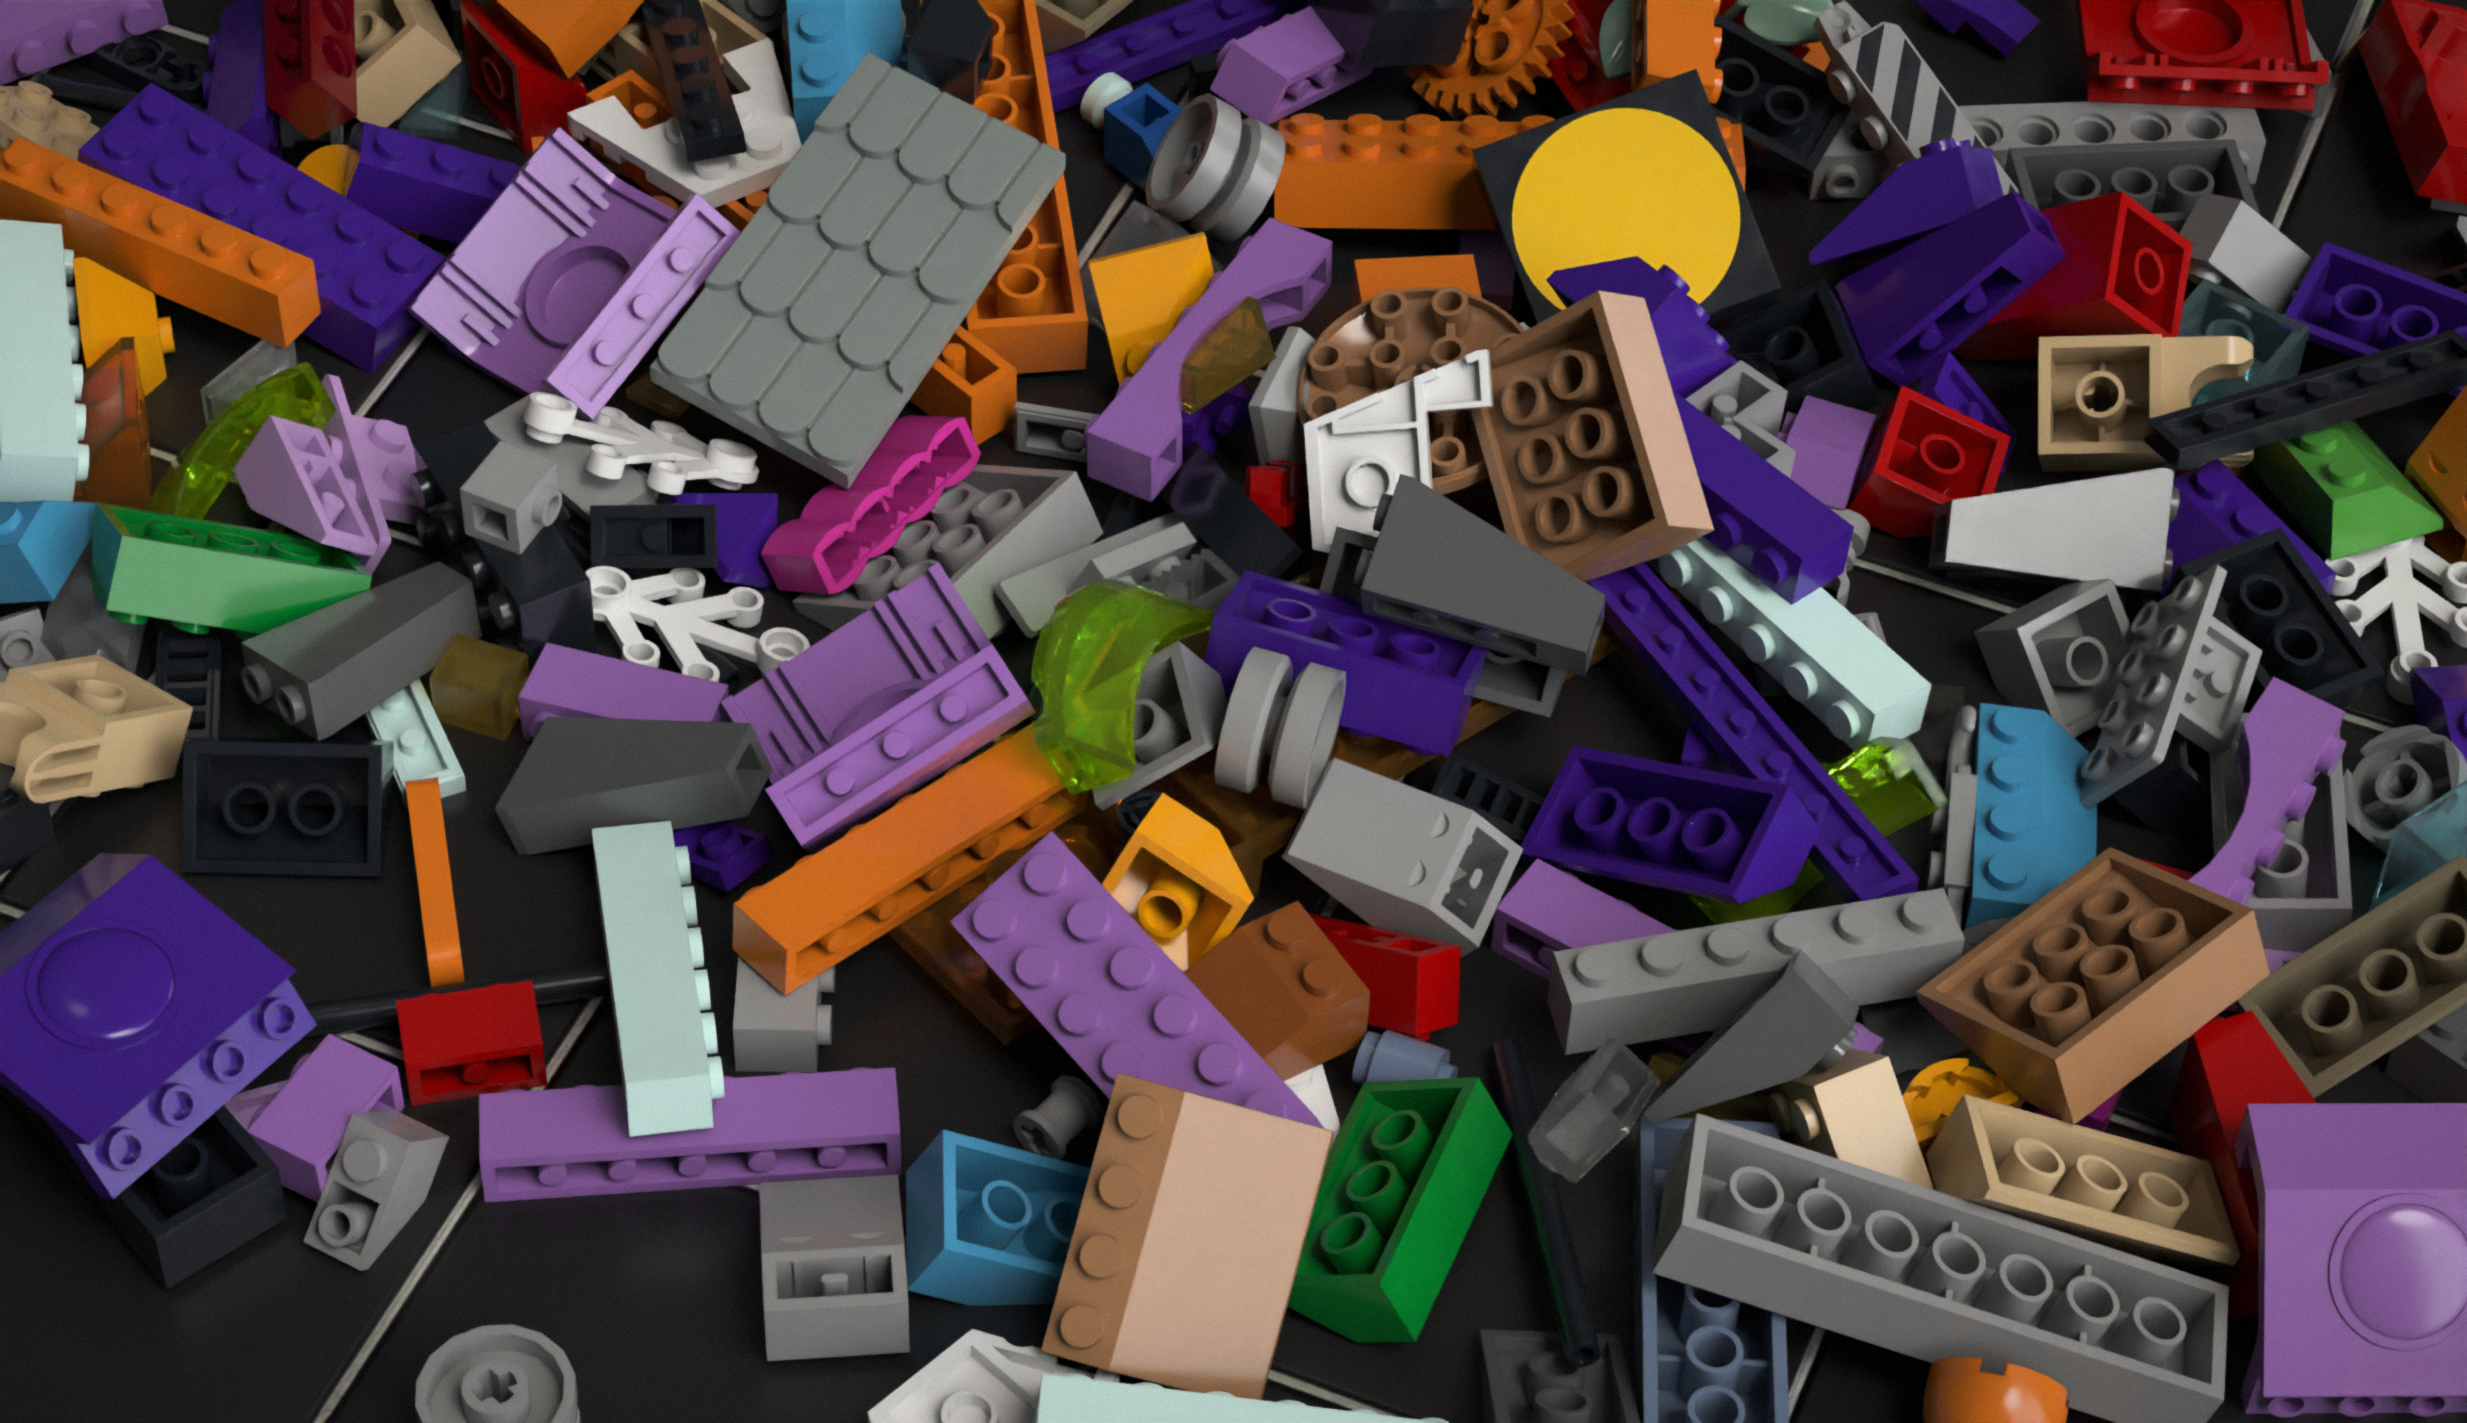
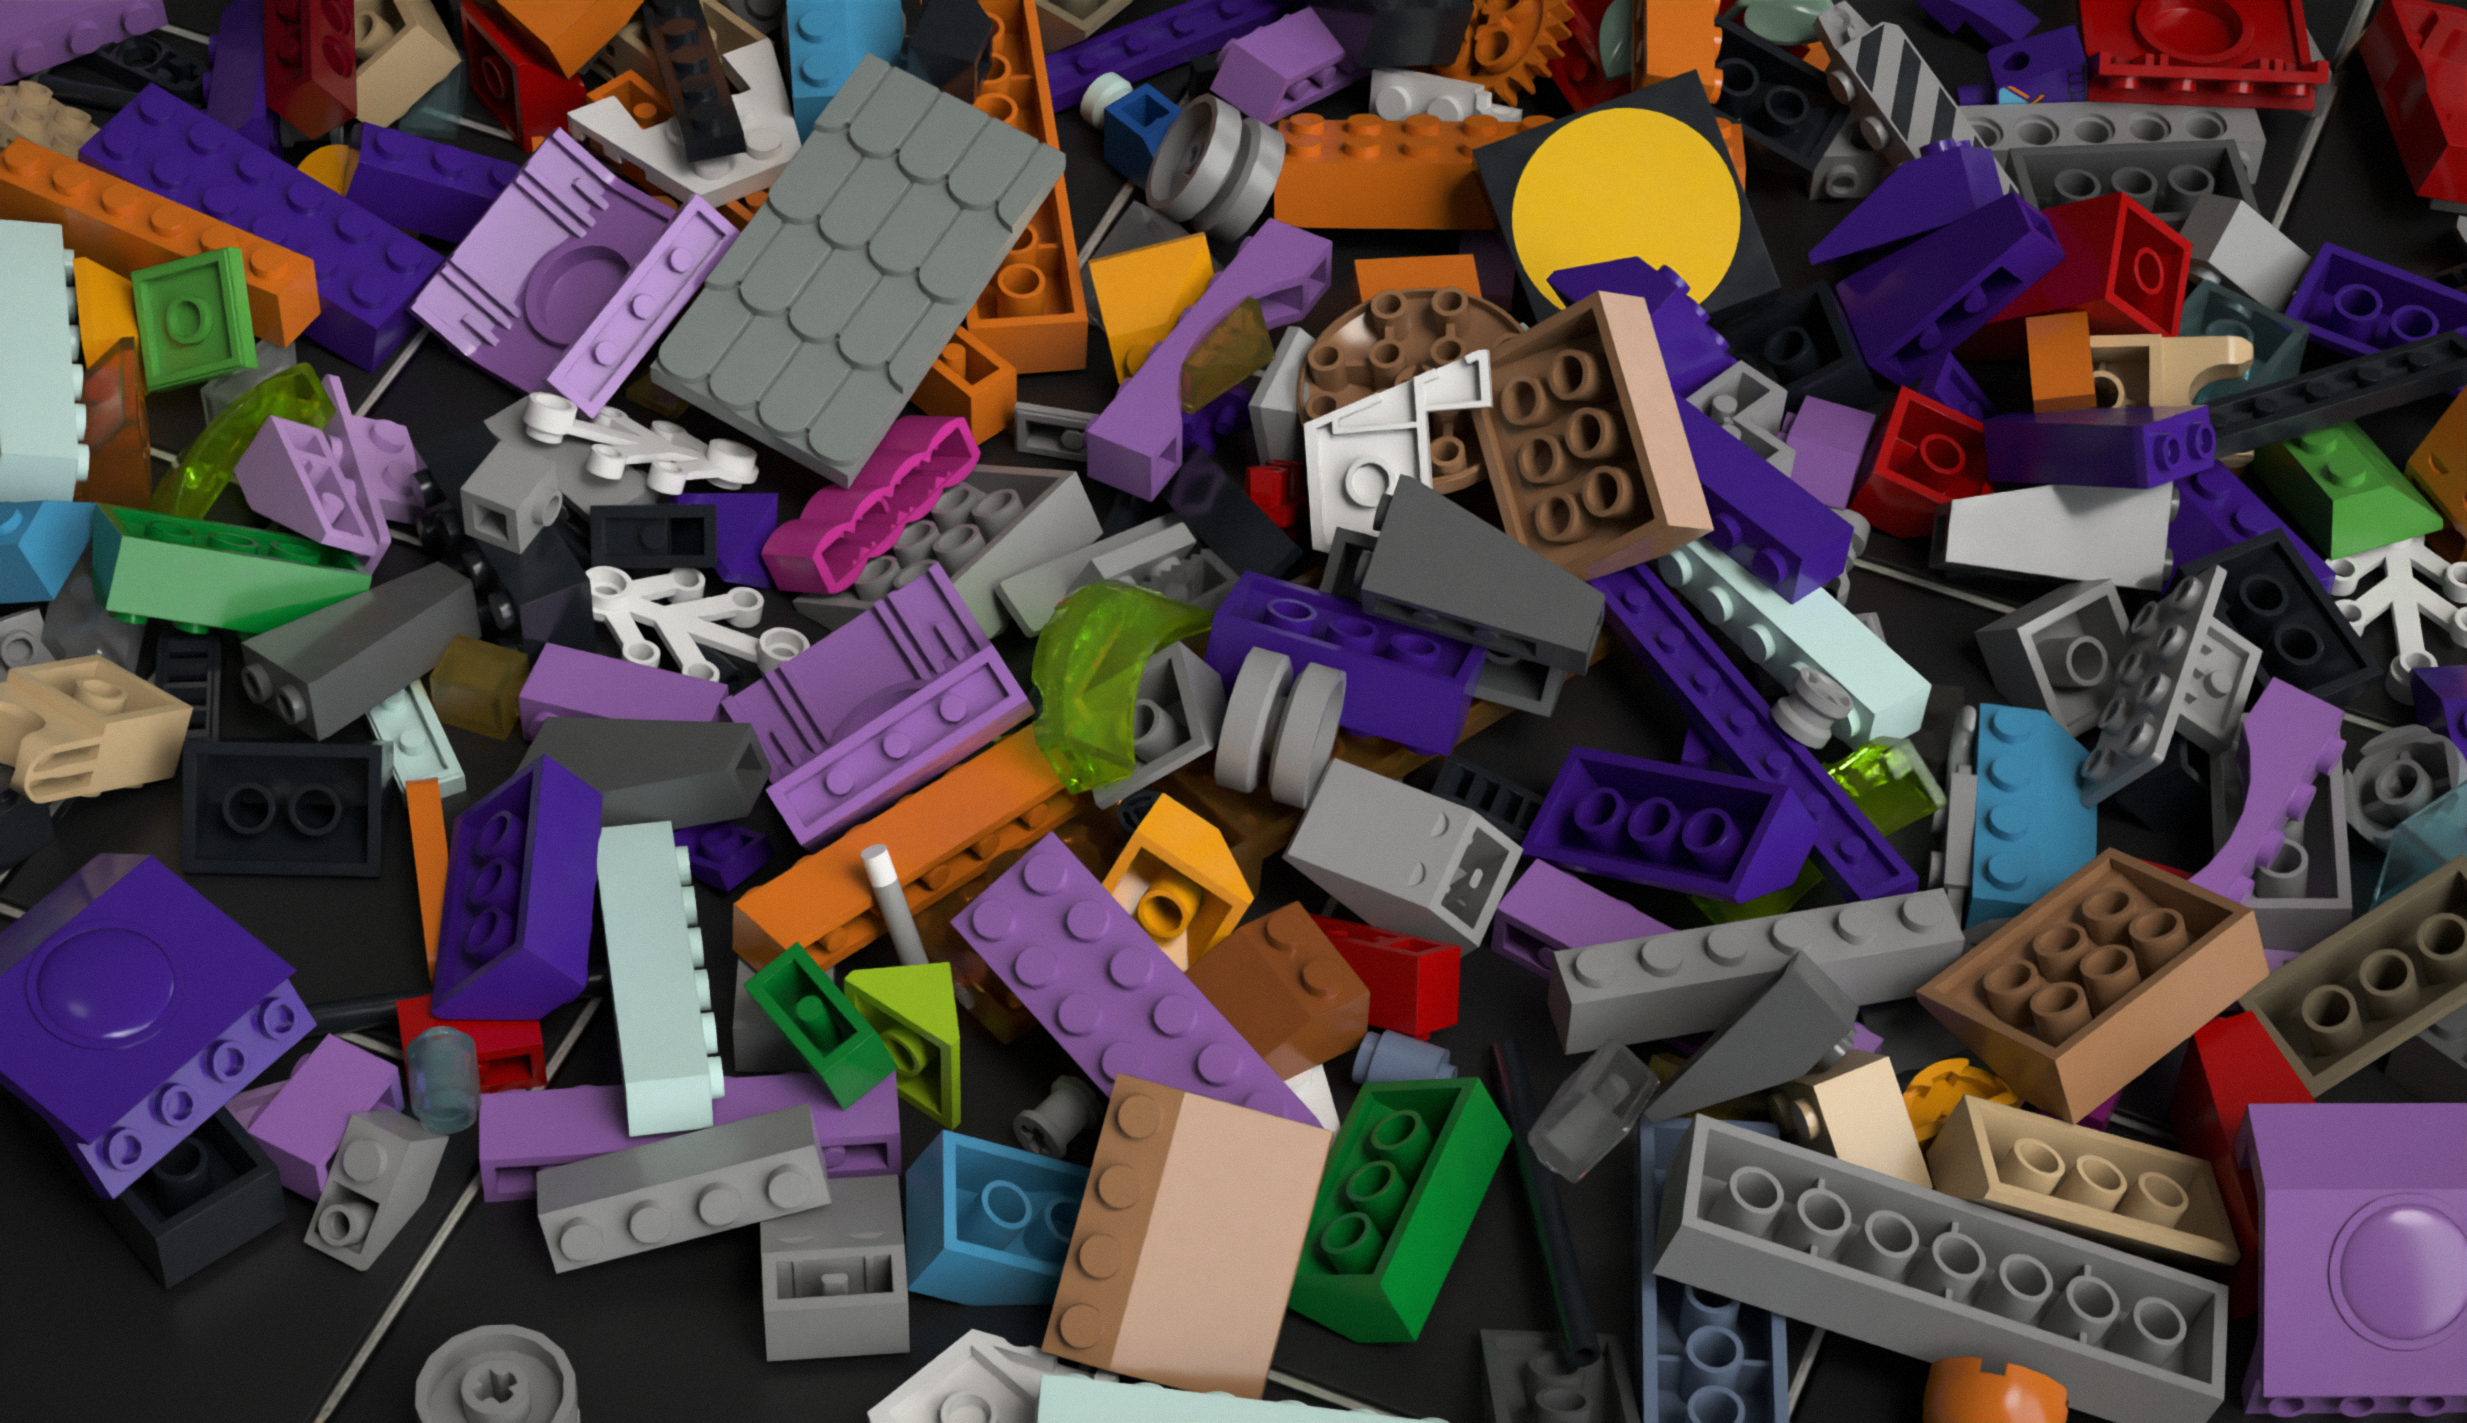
none -> bright green plate [130,247,259,393]
none -> clear light blue brick [406,1026,482,1134]
none -> dark purple slope [431,753,603,1020]
none -> light grey brick [536,1103,832,1274]
none -> green brick [743,942,898,1111]
none -> lime slope [844,962,961,1131]
none -> light grey bar [860,844,929,966]
none -> white hinge [1369,66,1522,122]
none -> light grey wheel [1771,668,1854,749]
none -> dark purple torso [1955,25,2087,106]
none -> dark purple slope [1983,405,2216,489]
none -> orange slope [2026,311,2097,413]

